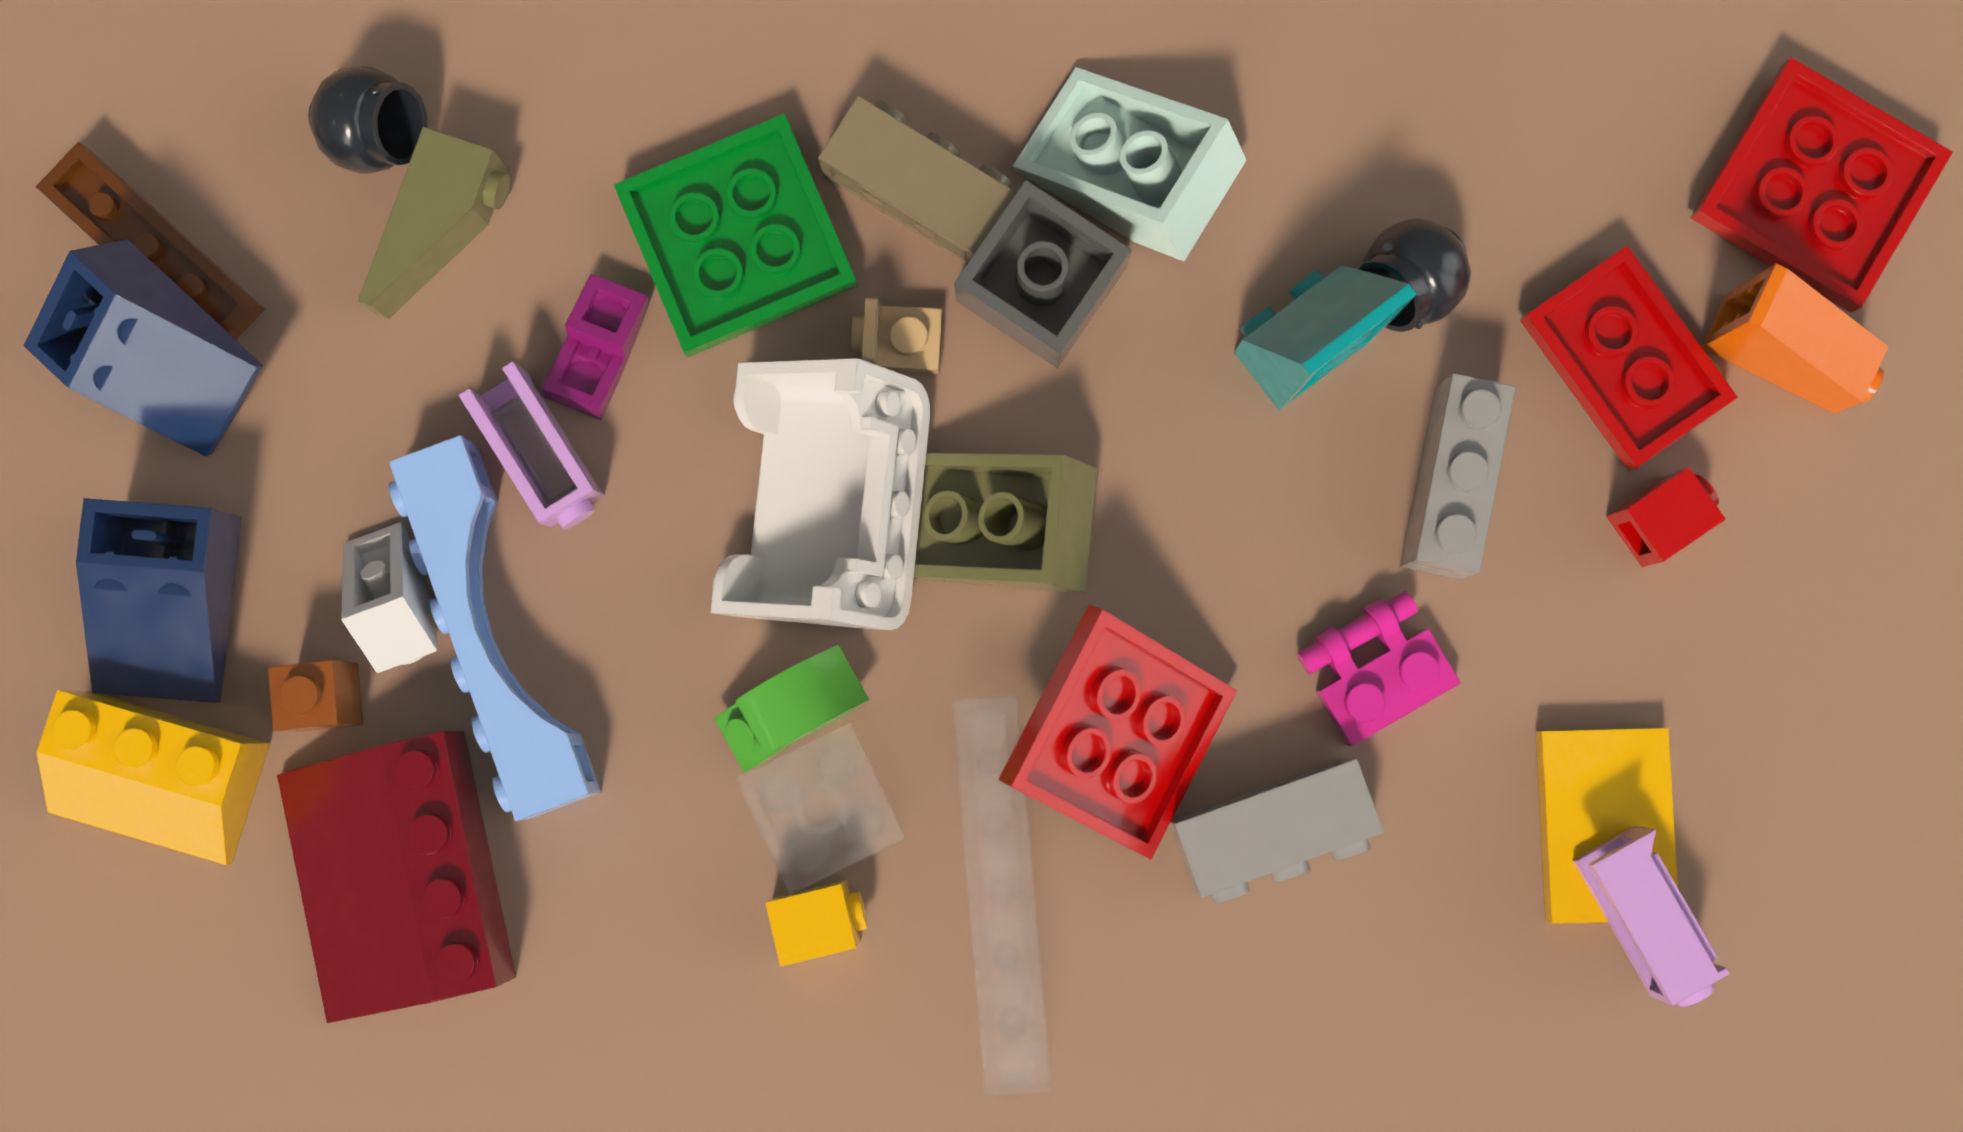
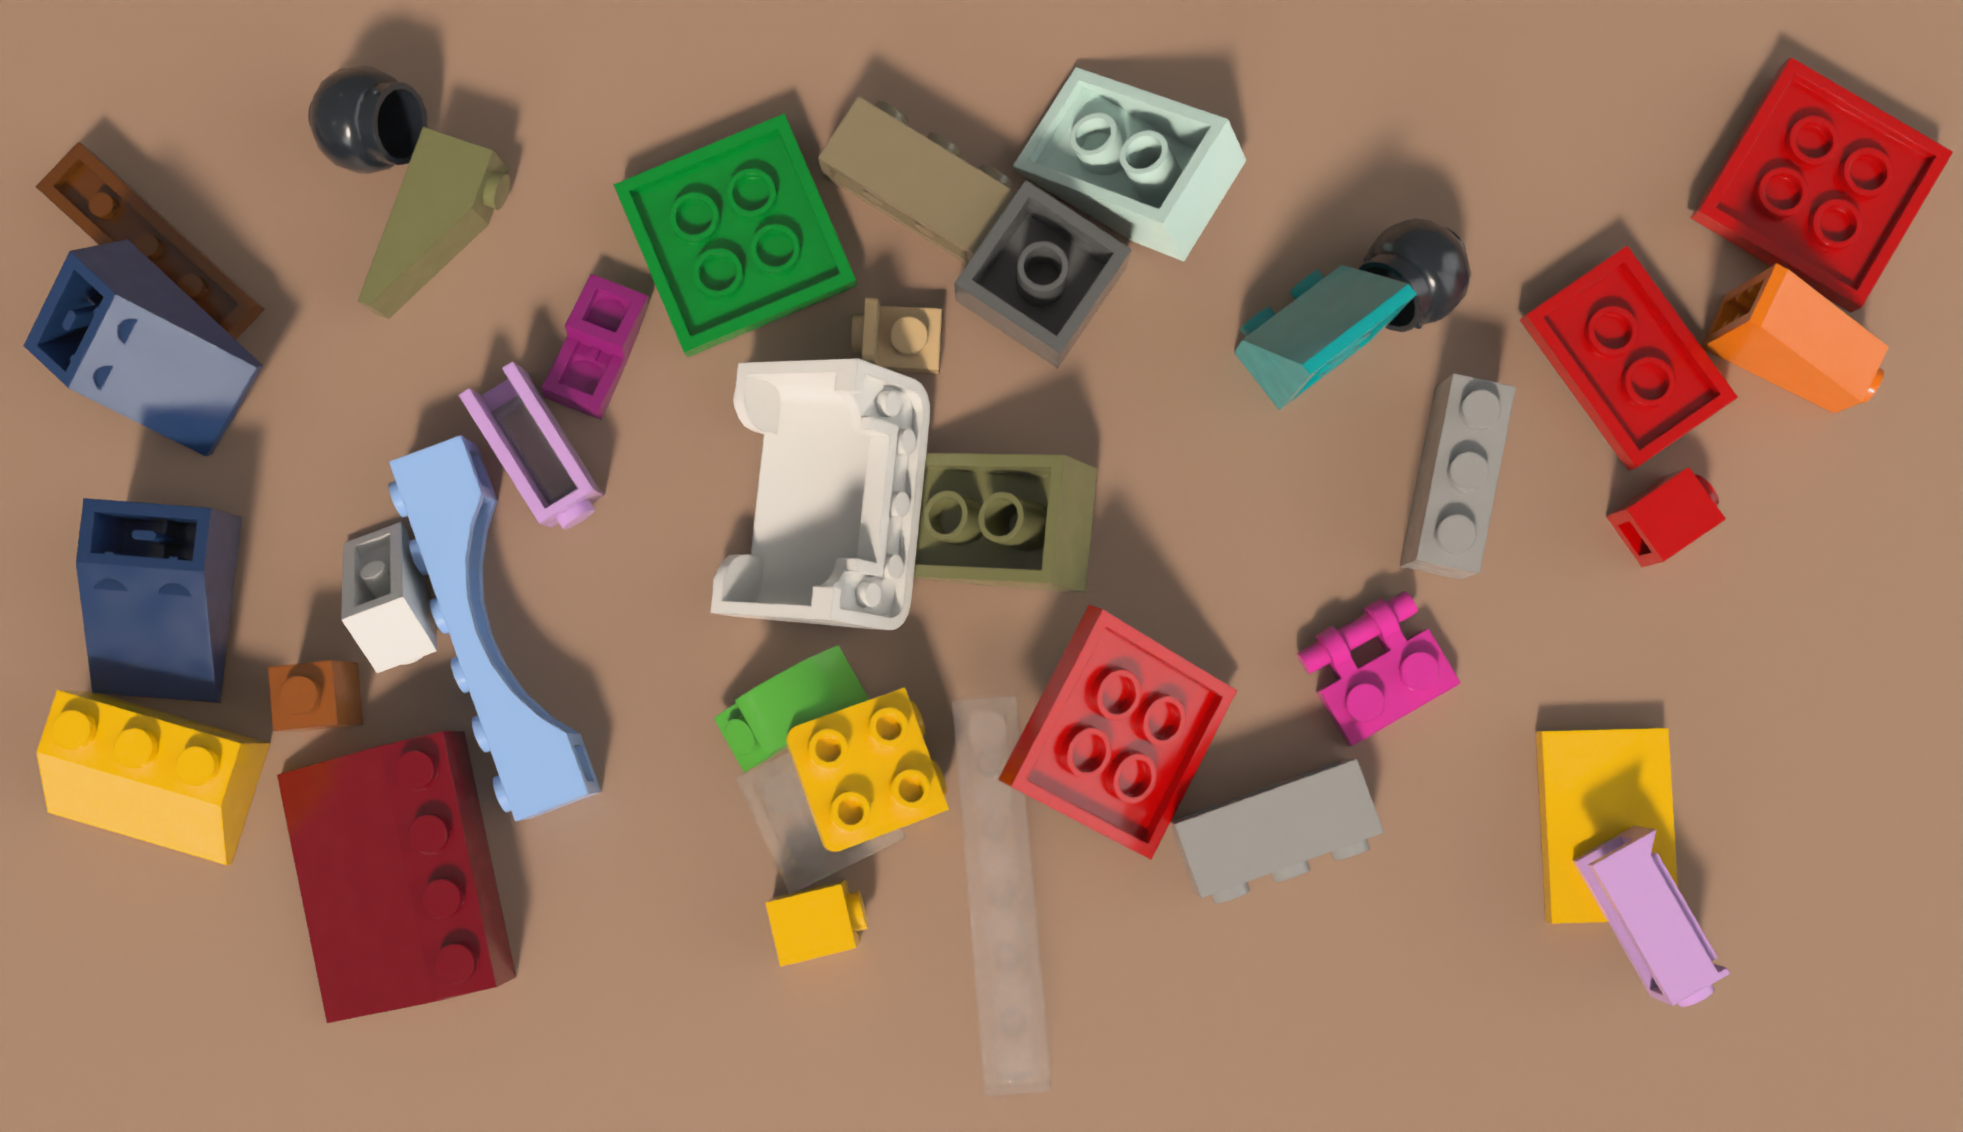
none -> yellow bracket [786,687,949,852]

